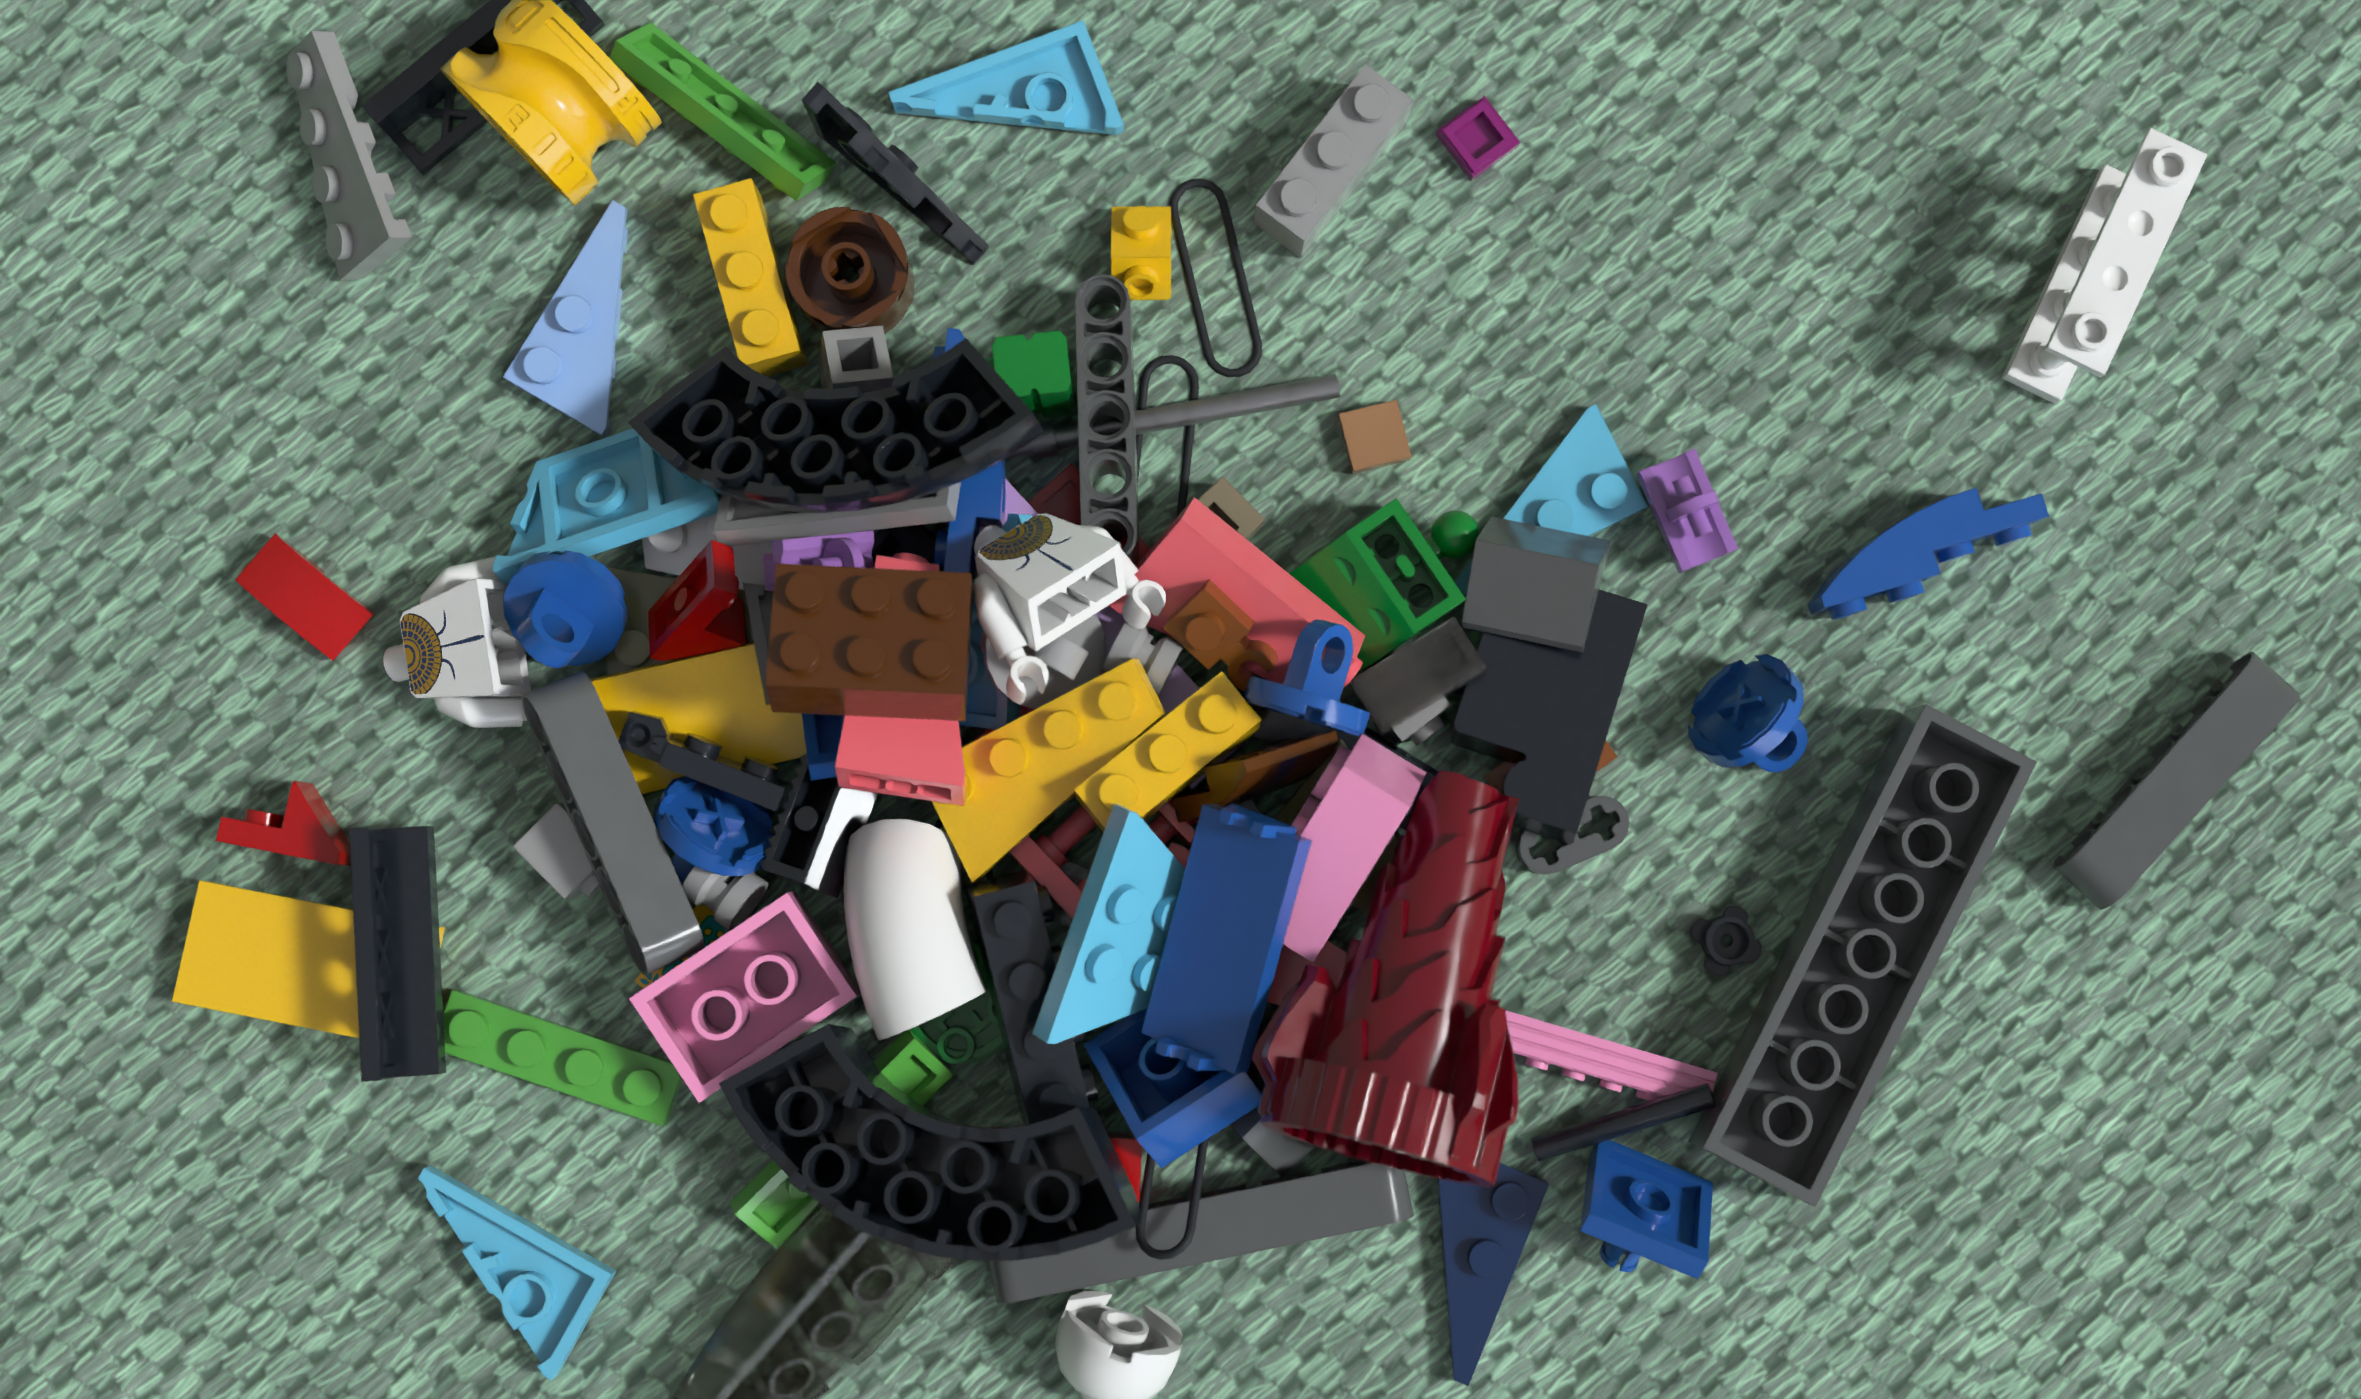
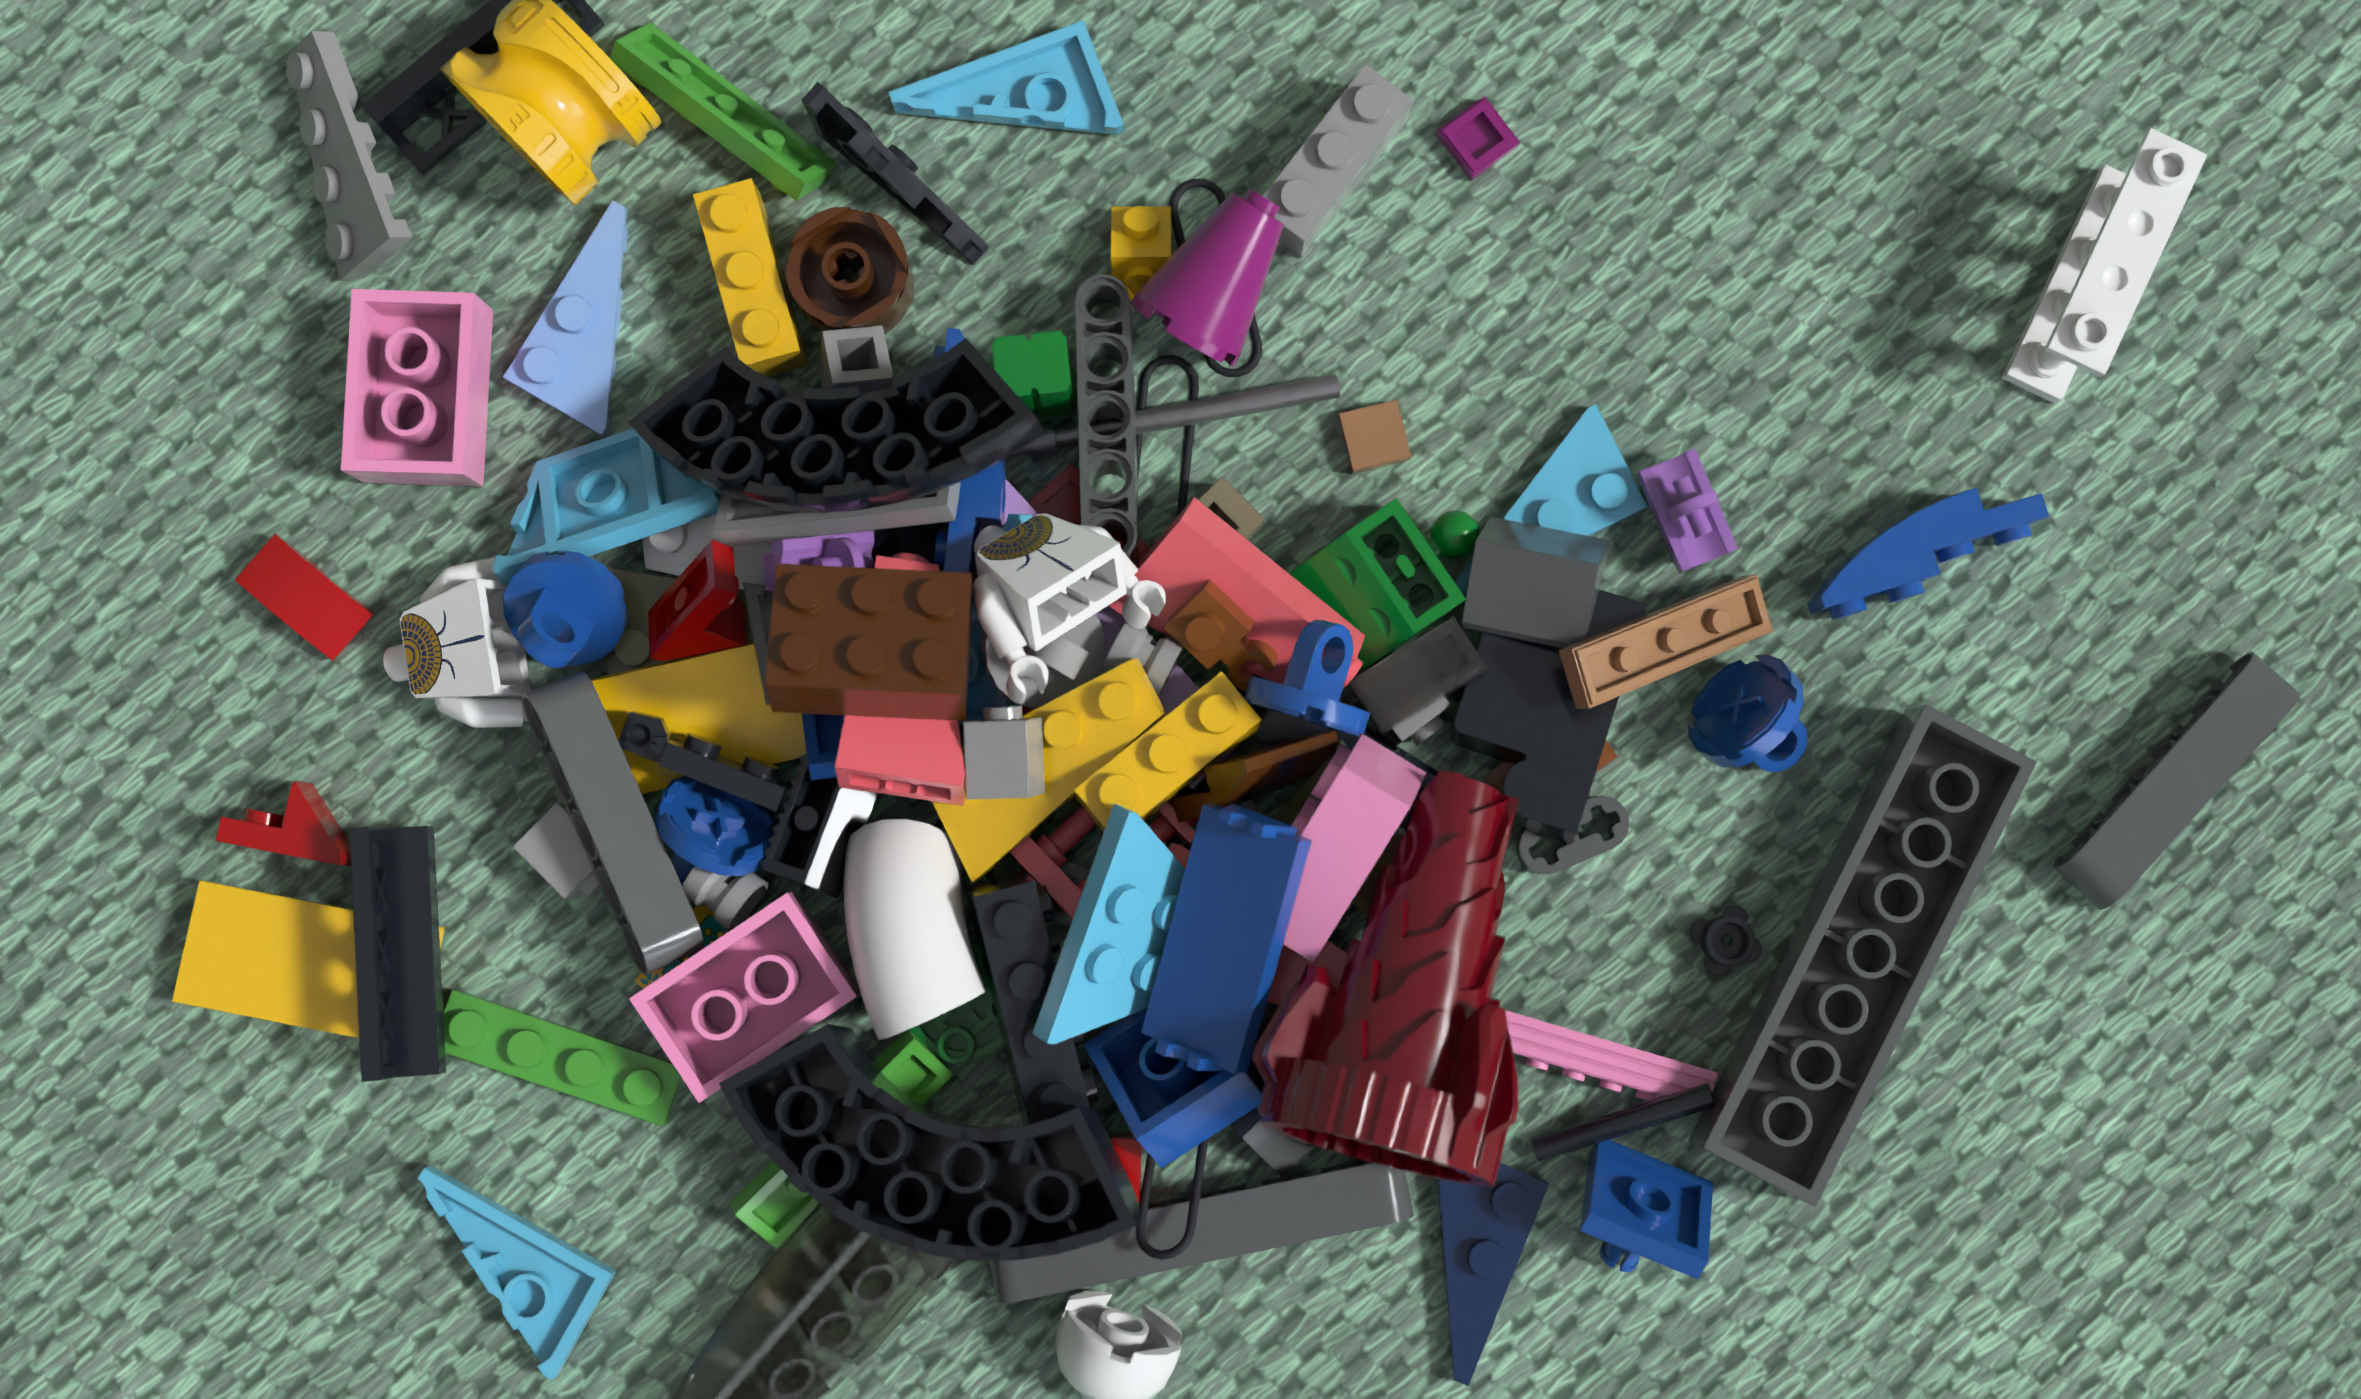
none -> bright pink brick [341,289,493,487]
none -> light grey brick [964,706,1045,799]
none -> magenta cone [1130,188,1284,367]
none -> medium nougat tile [1559,574,1773,709]

